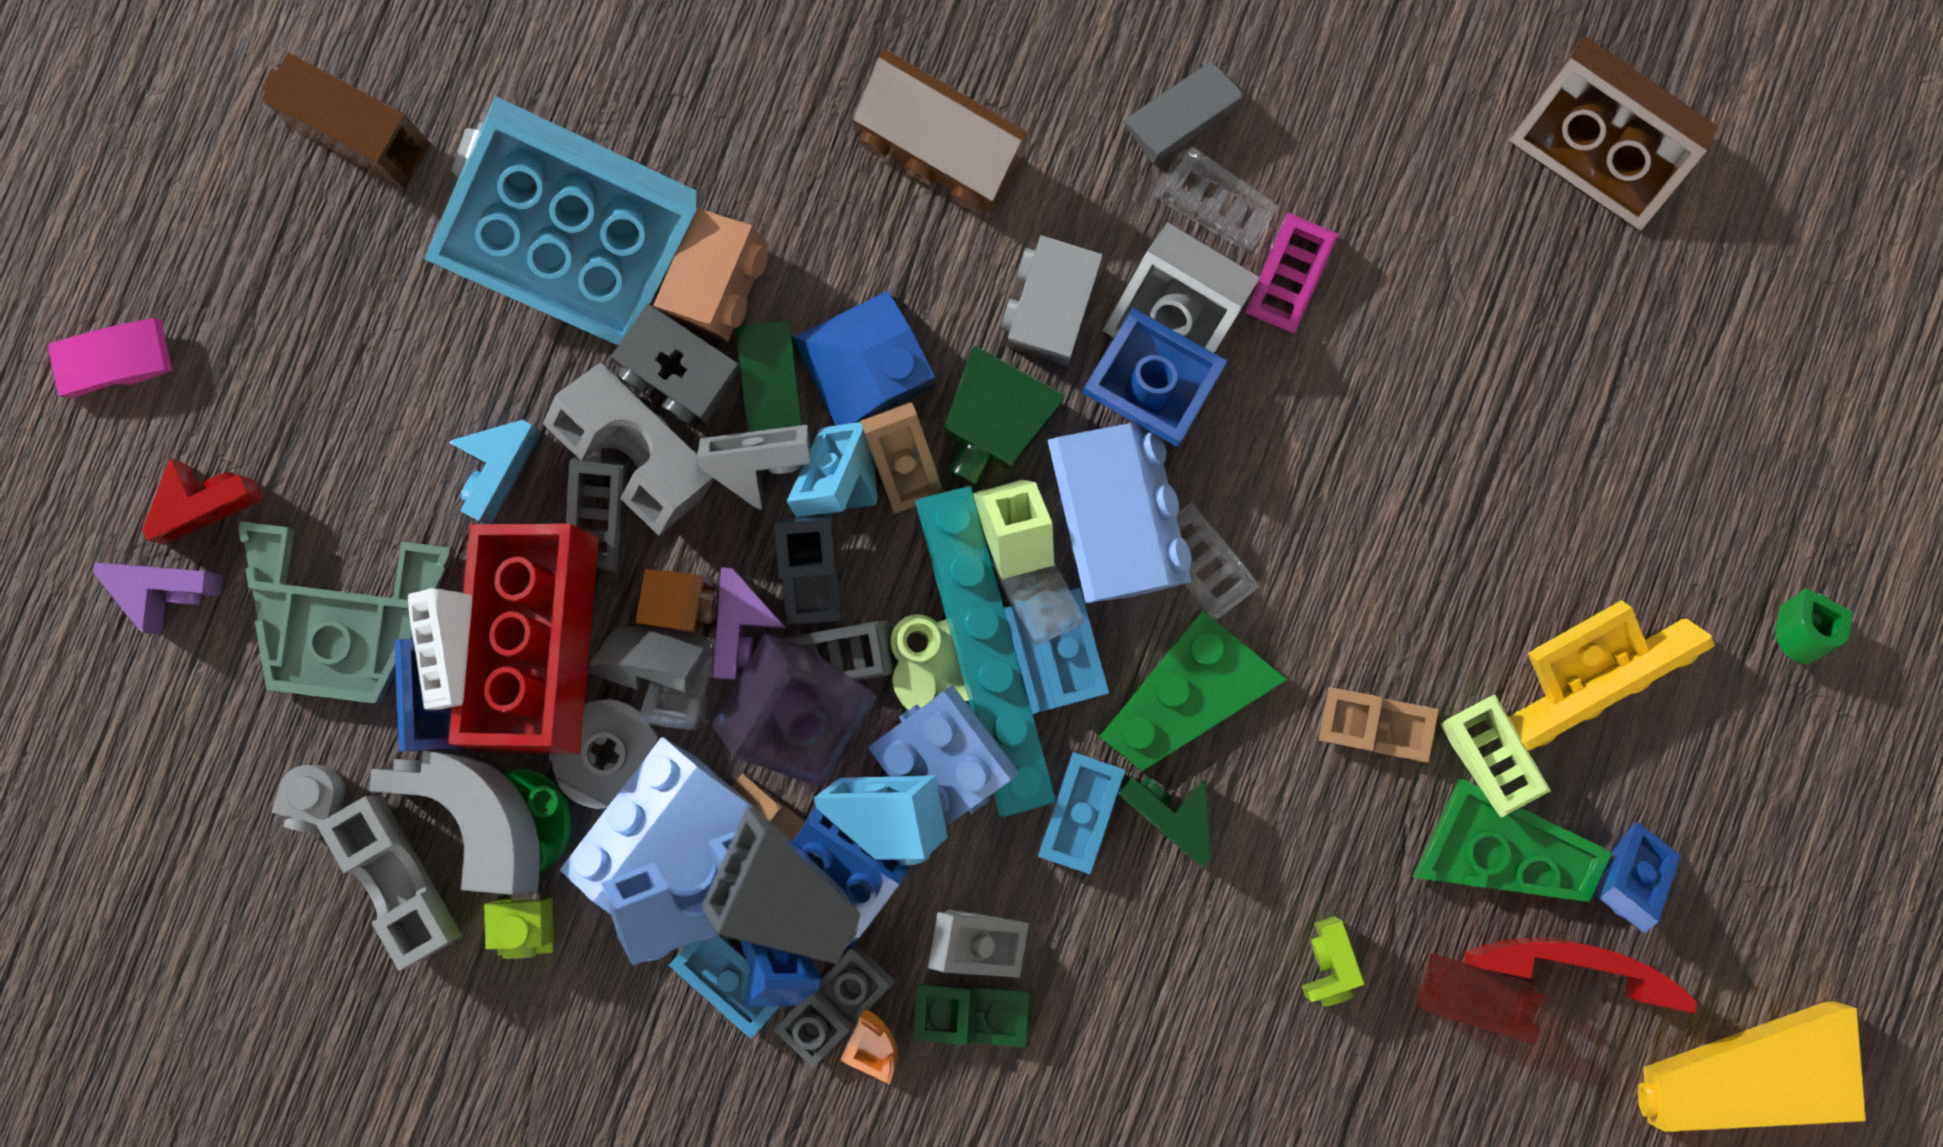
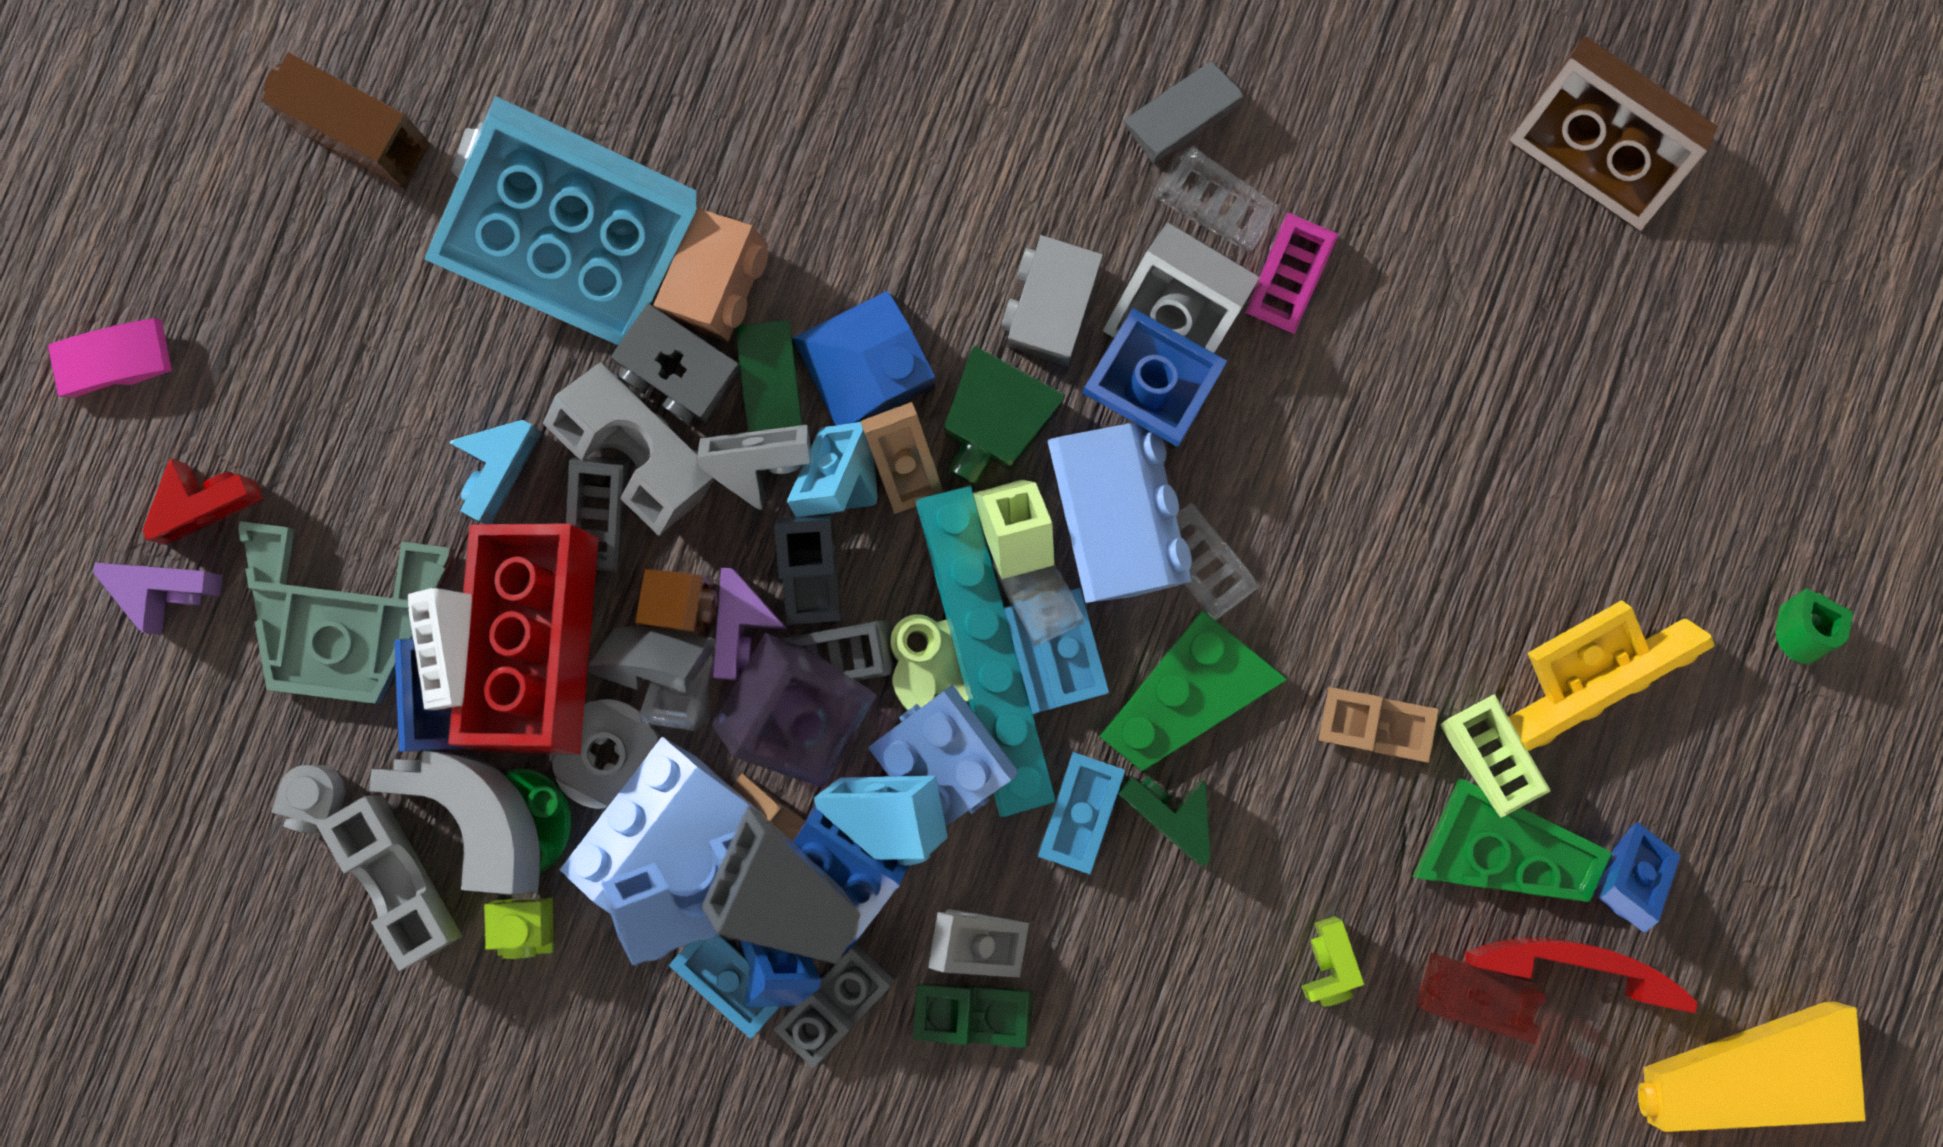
orange tile [840,1008,898,1085] -> none
slope [853,48,1027,214] -> none

